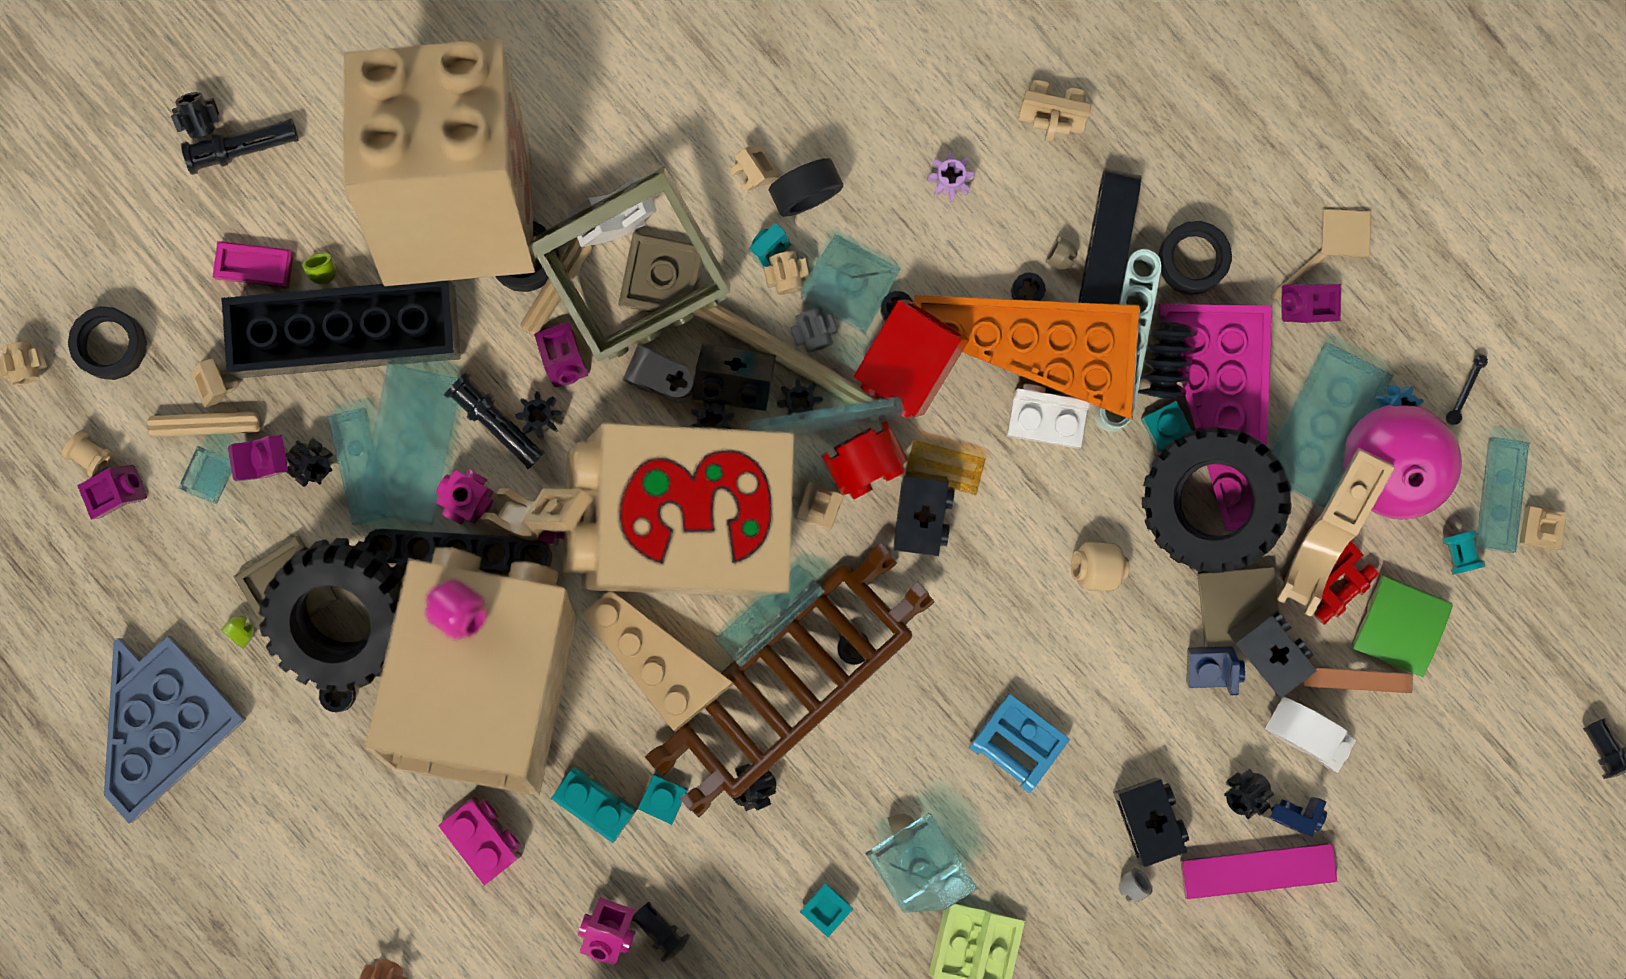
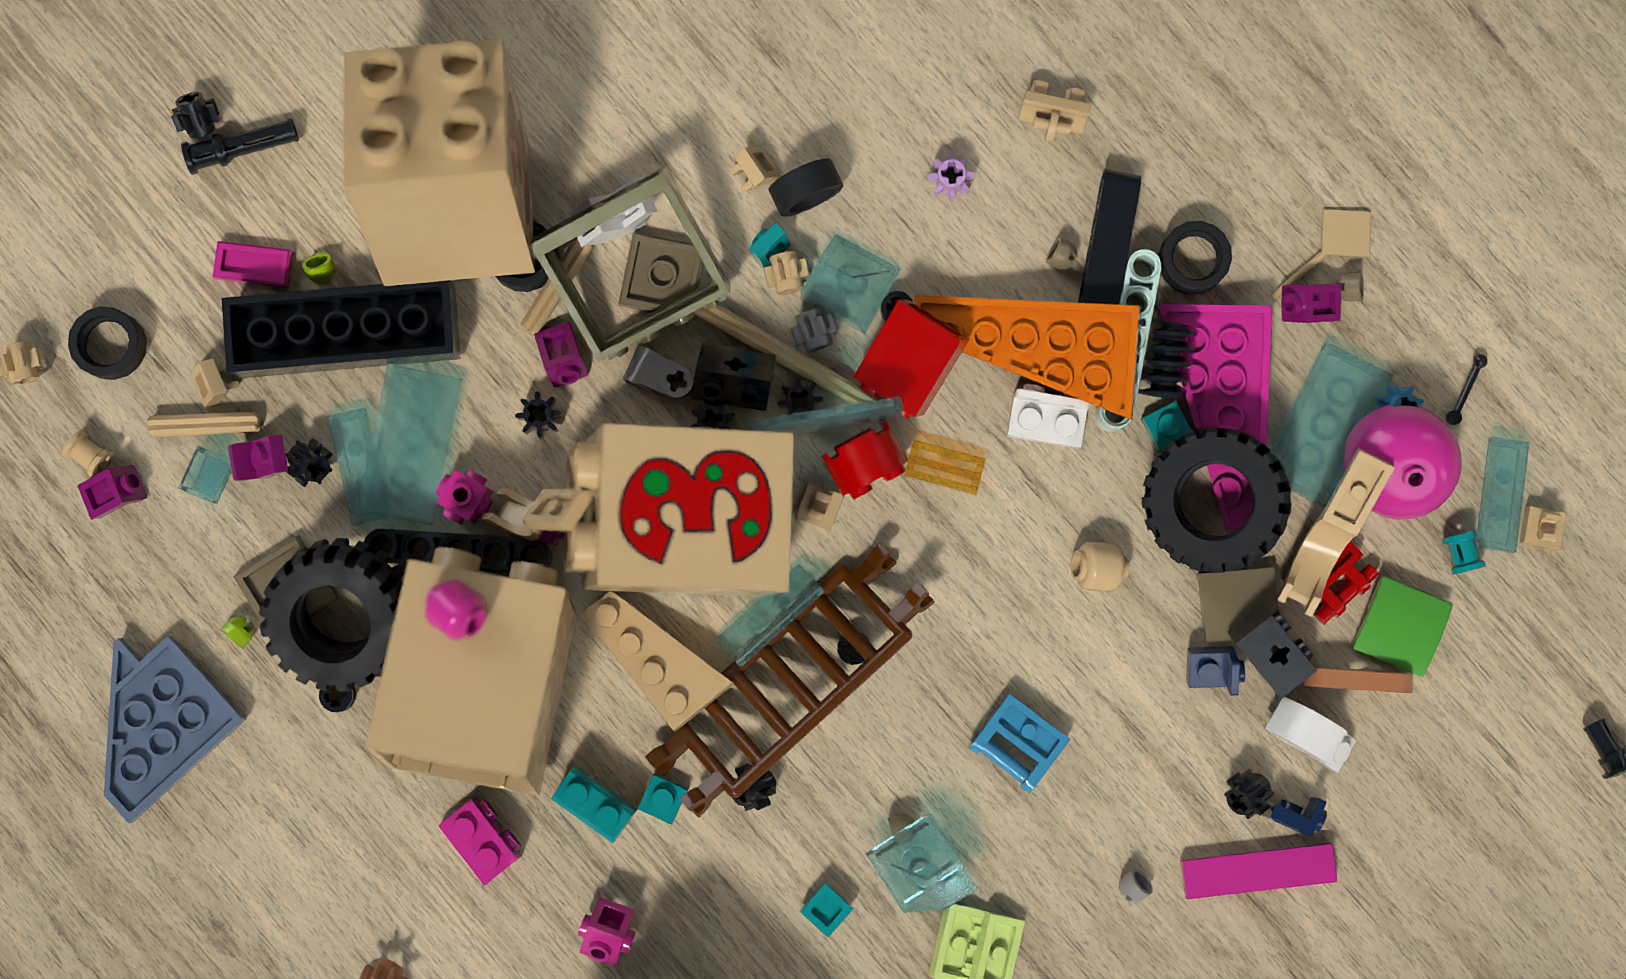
black pin [443,371,545,470] -> none
black pin [632,902,691,962] -> none
black brick [893,471,955,556] -> none
black bush [1011,272,1046,301] -> none
black brick [1113,777,1189,867] -> none
none -> dark tan hinge [1336,271,1364,302]

